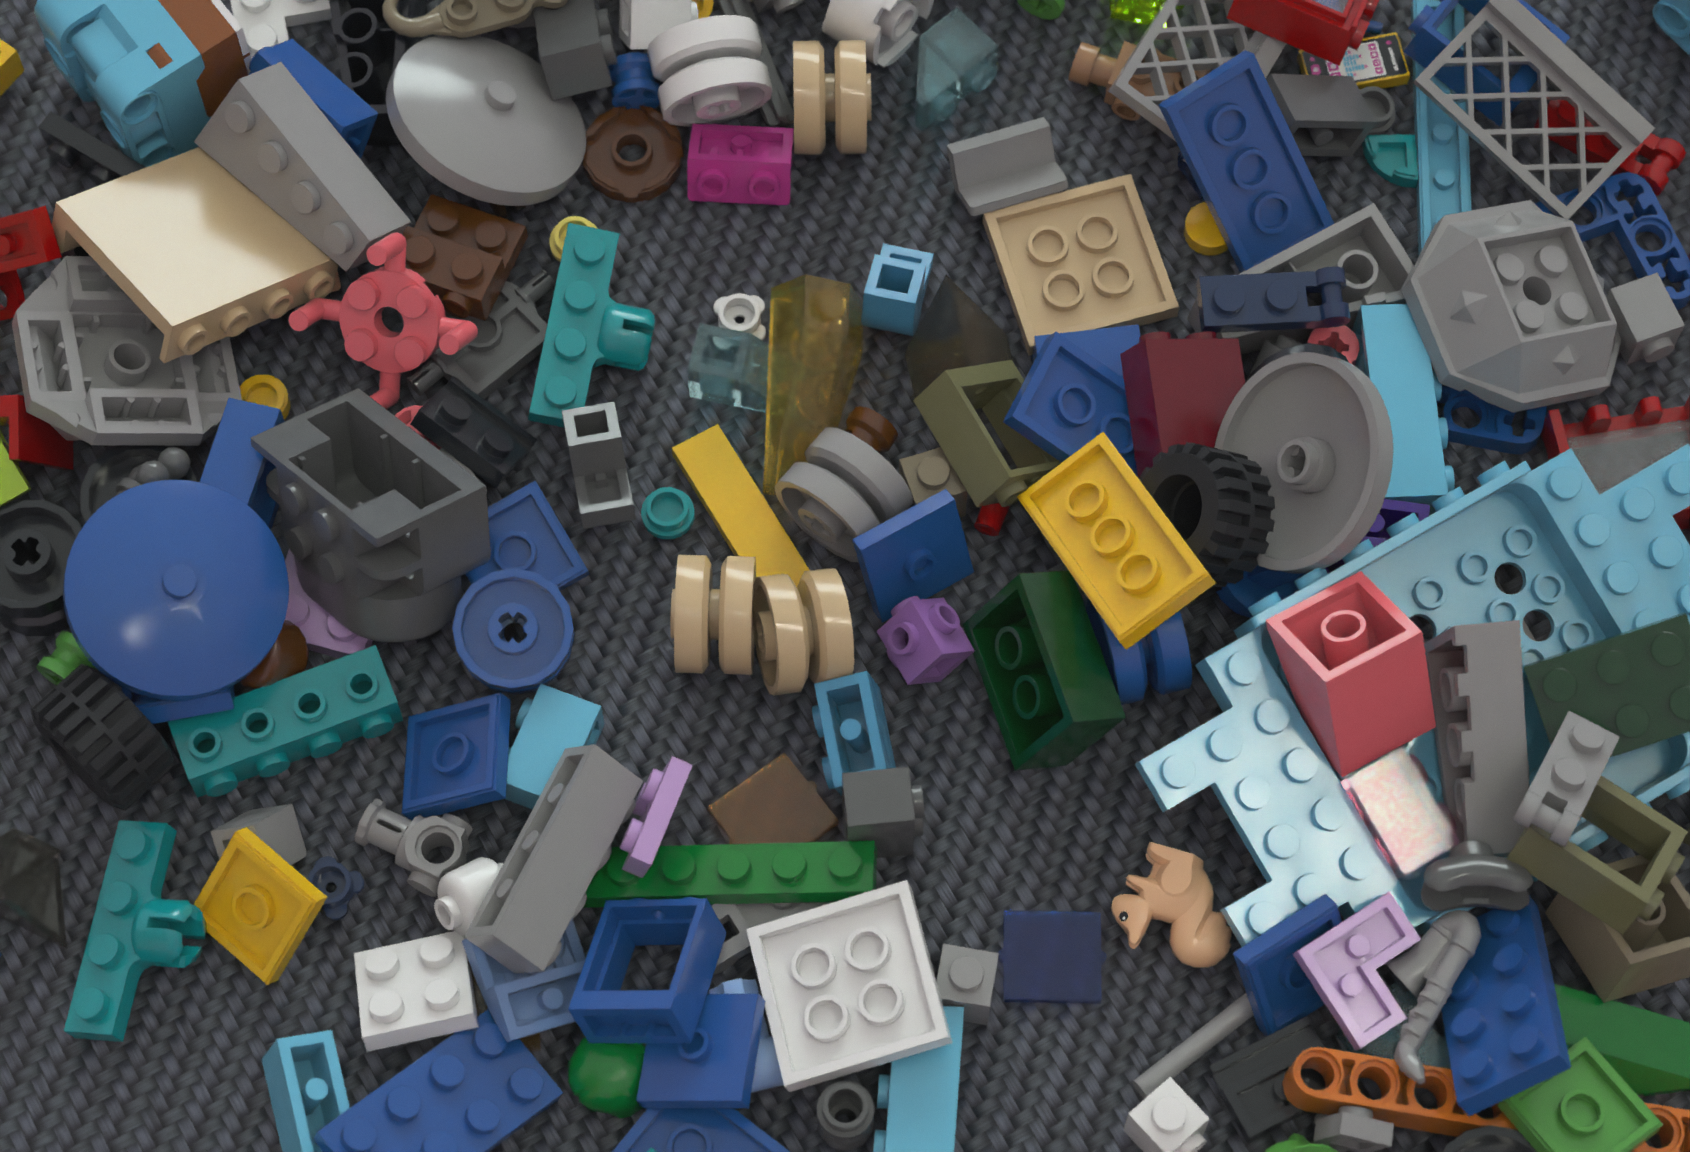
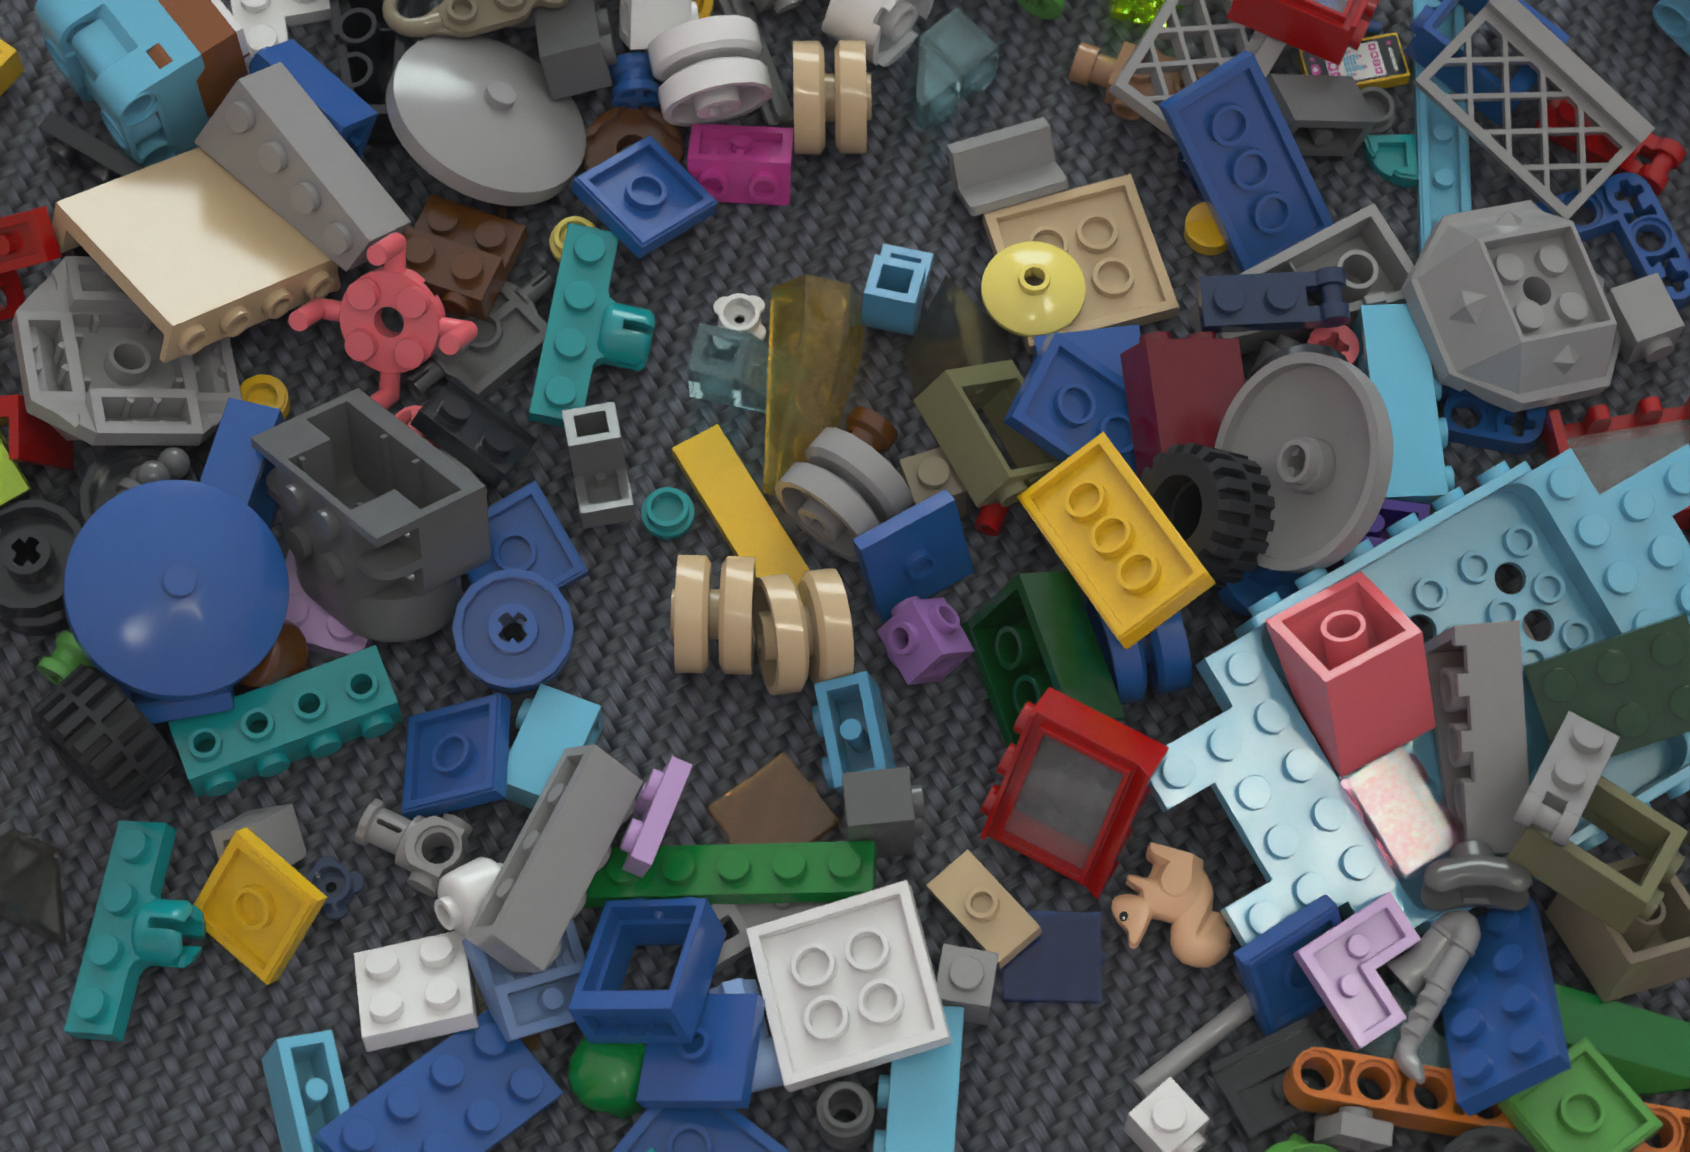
none -> blue plate [571,135,718,259]
none -> tan plate [926,849,1043,969]
none -> red window [980,687,1169,899]
none -> light yellow dish [981,241,1086,338]

